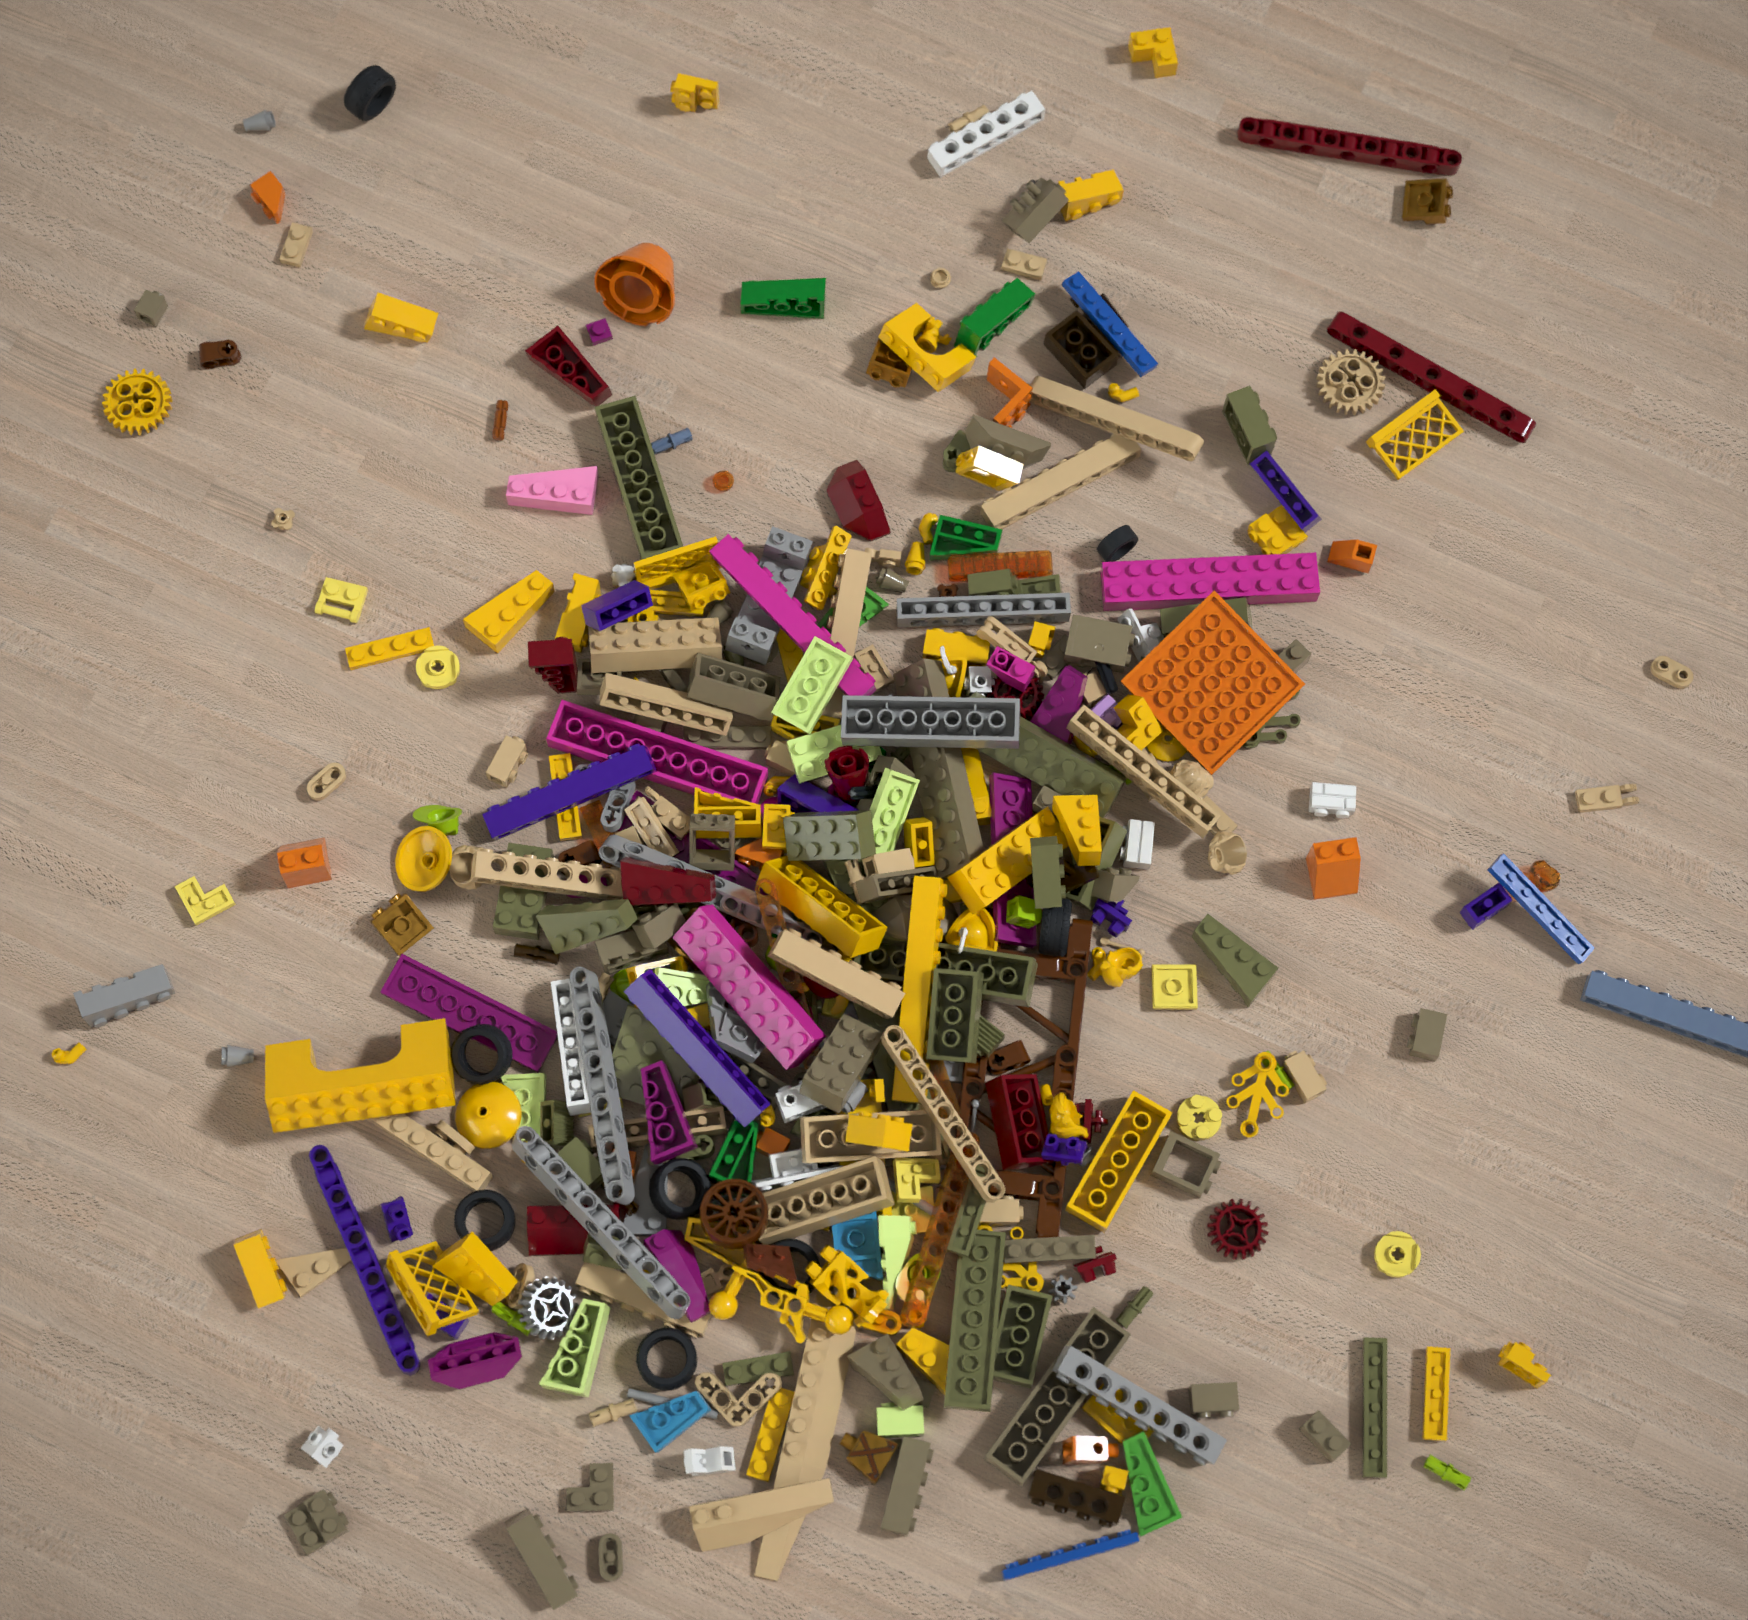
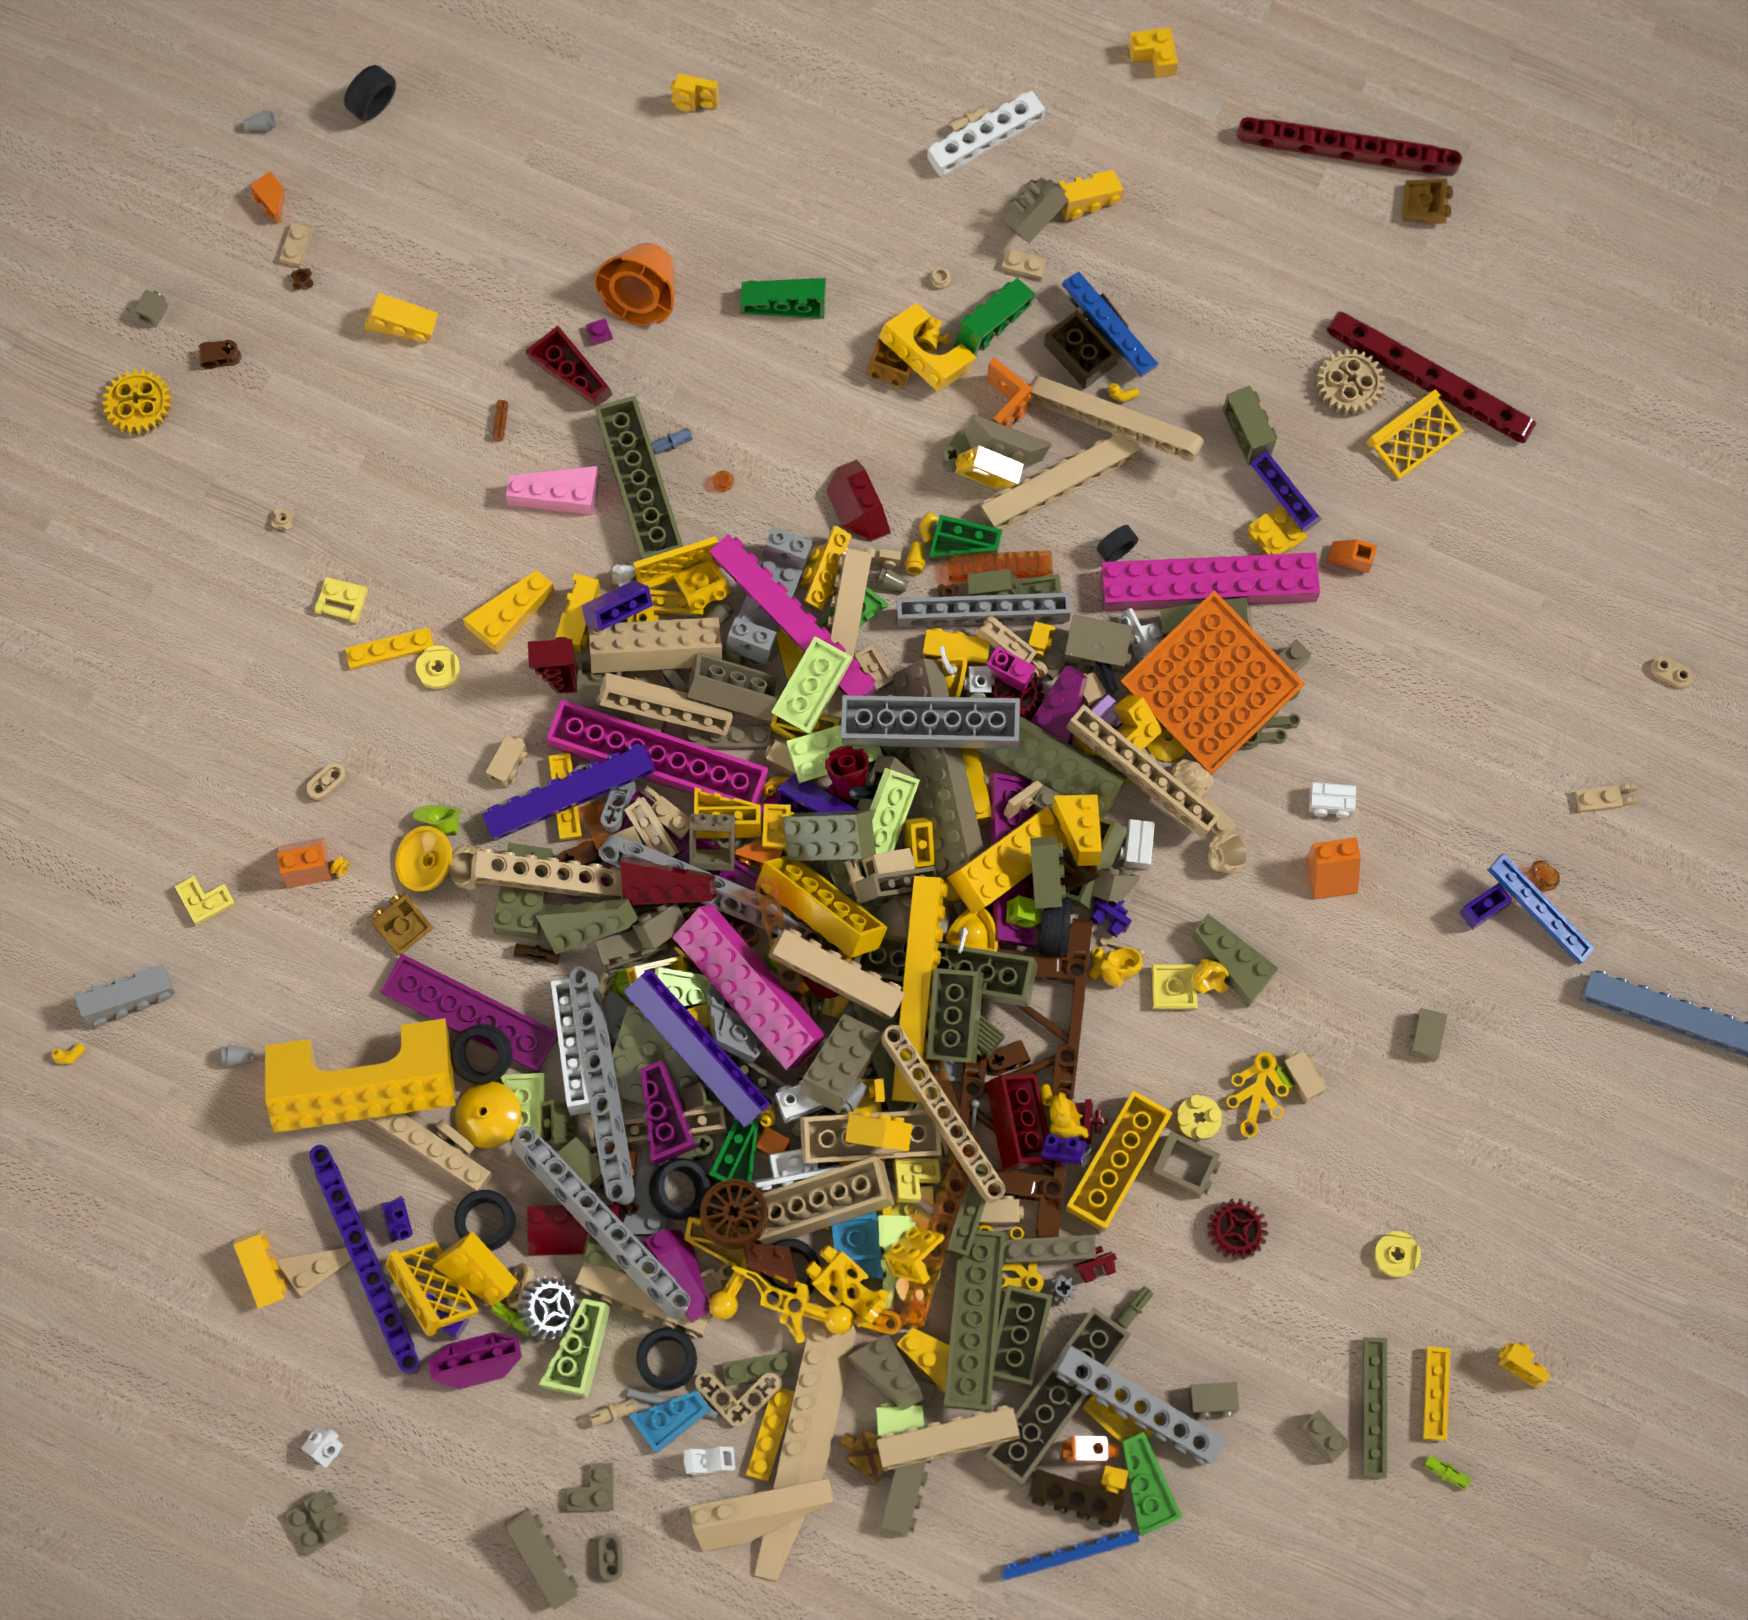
none -> reddish brown plate [291,269,314,290]
none -> yellow bush [330,856,351,879]
none -> tan brick [877,1406,1020,1471]
none -> yellow bracket [884,1227,945,1284]
none -> tan plate [1004,780,1043,819]
none -> yellow hair [1192,959,1230,994]

